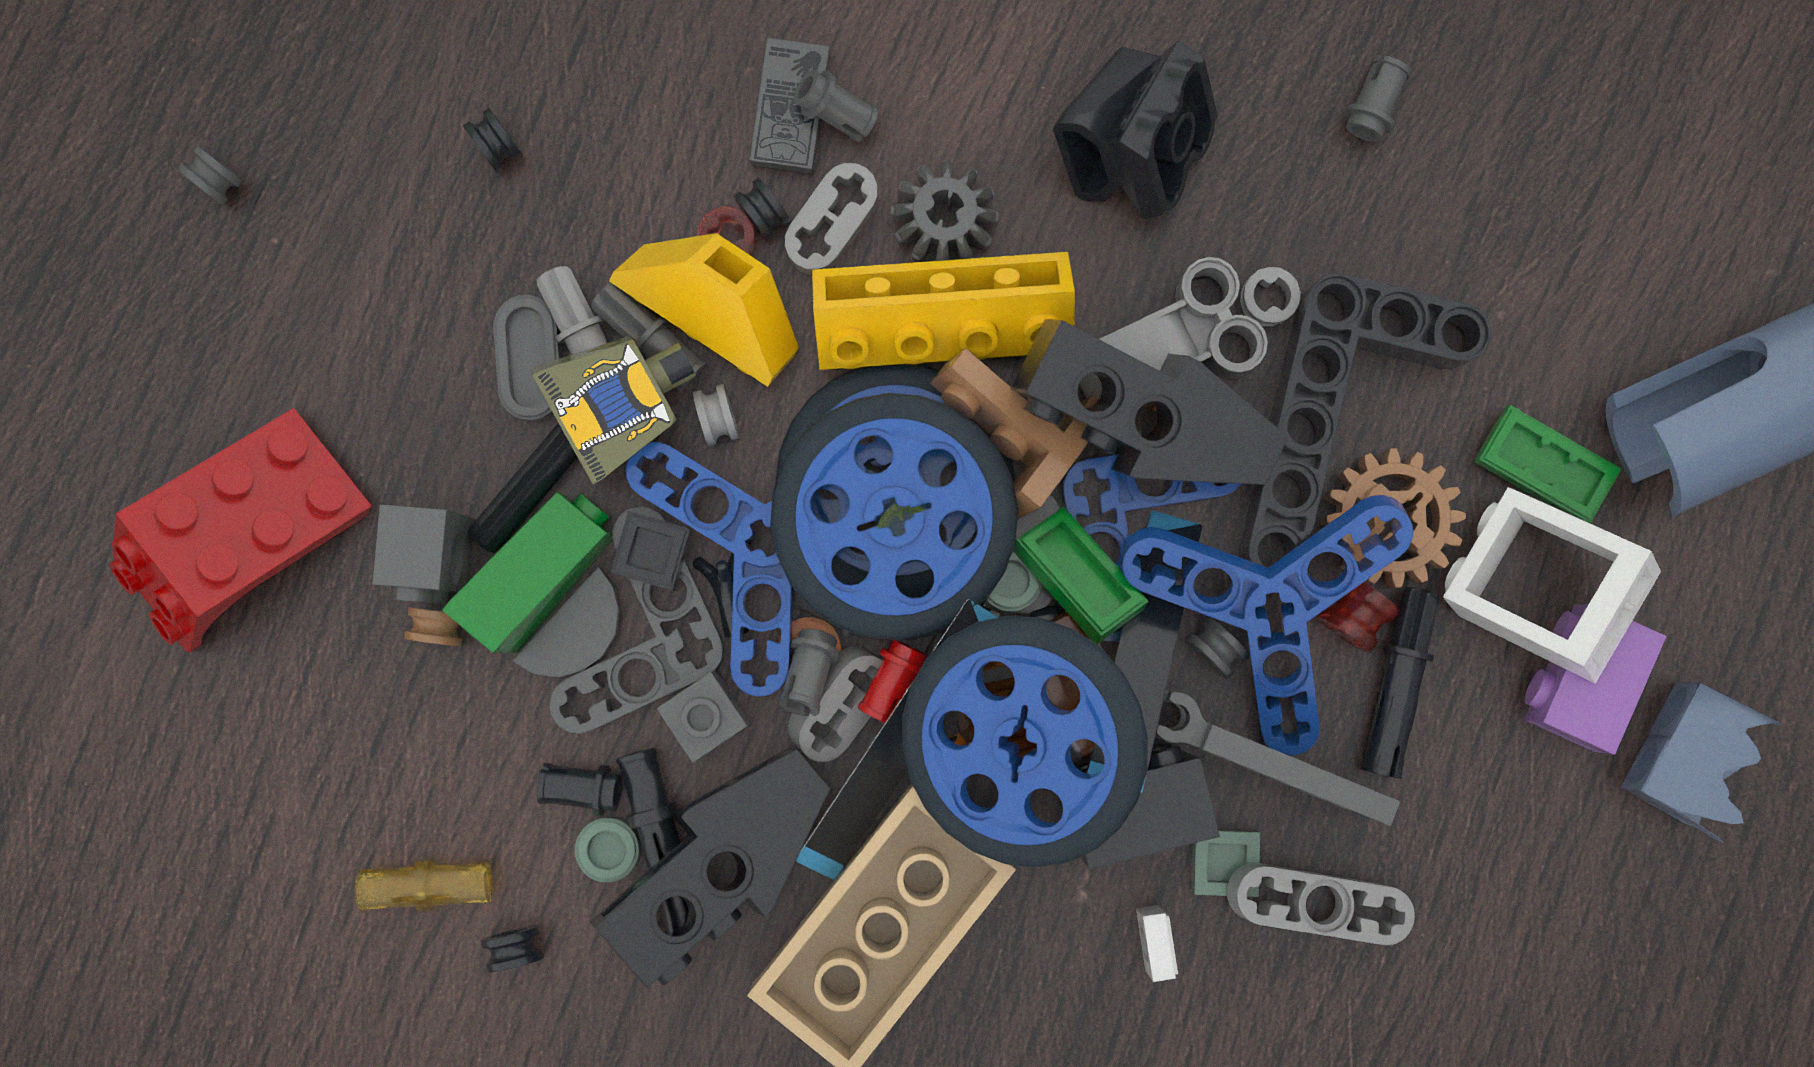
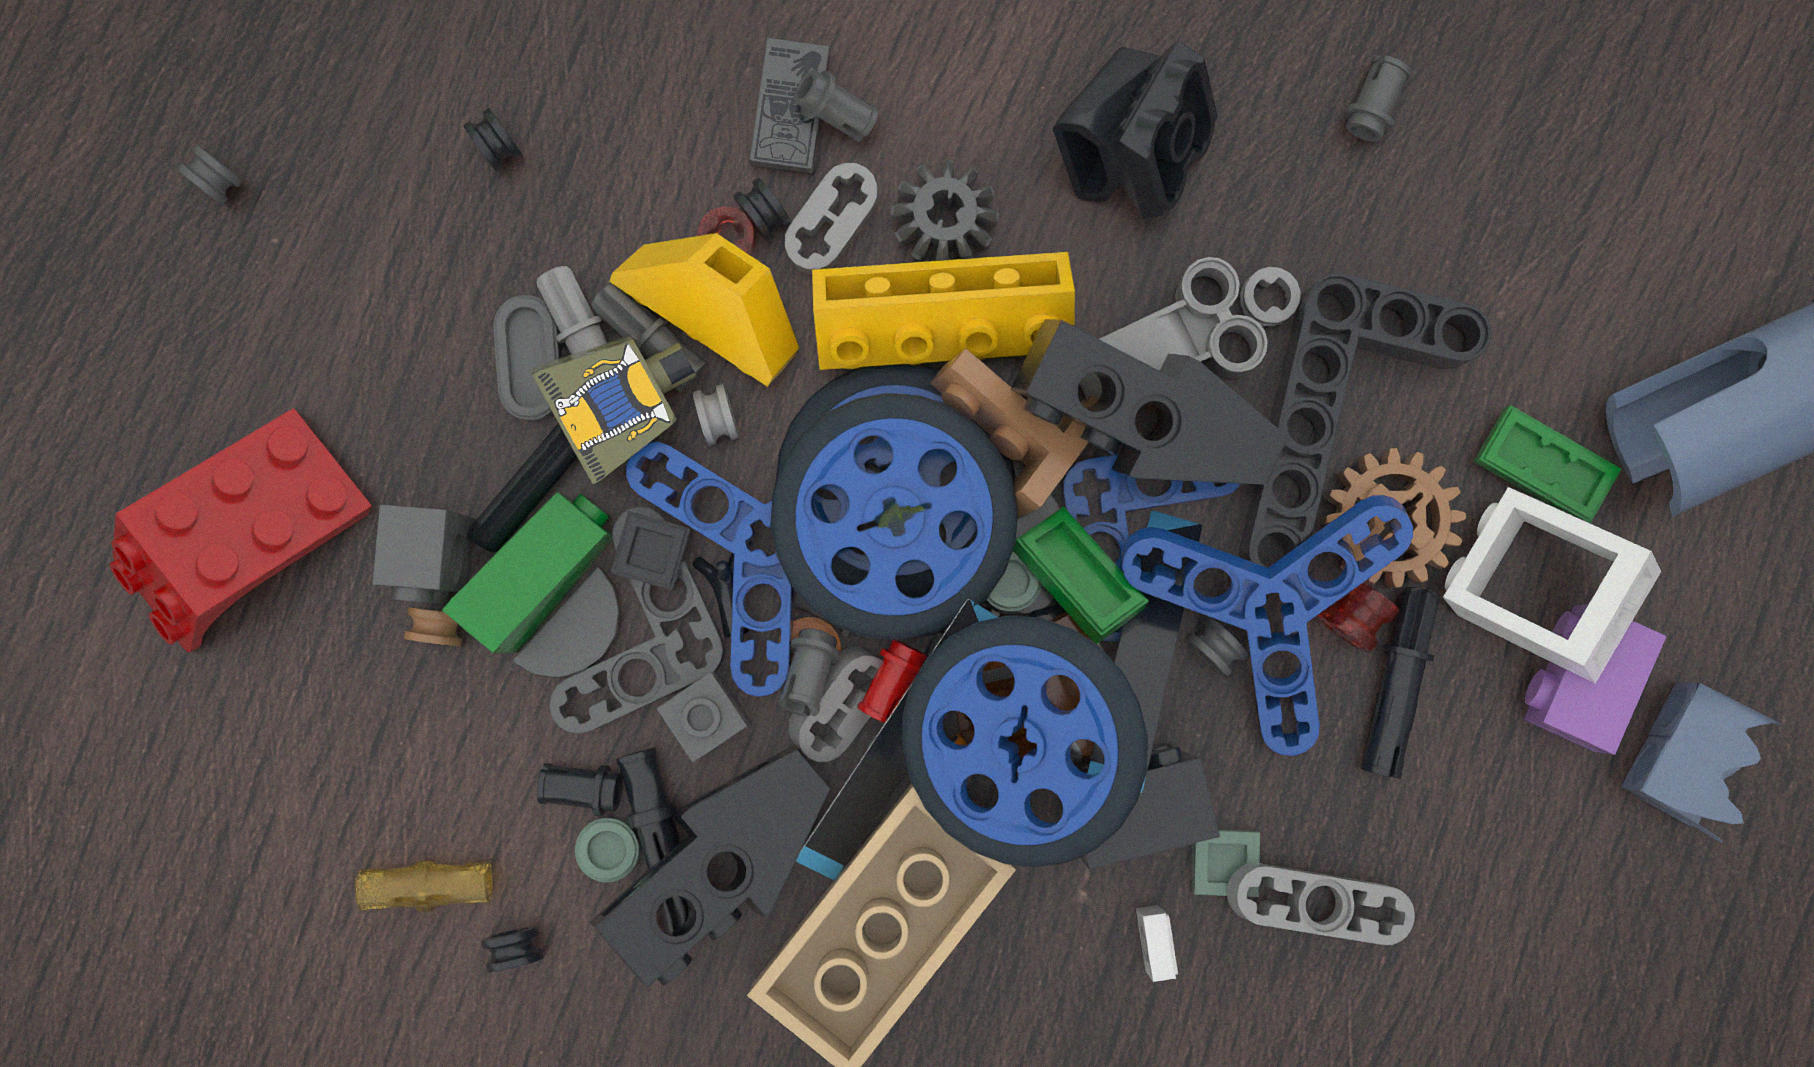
dark grey tile [1155,691,1401,826] -> none

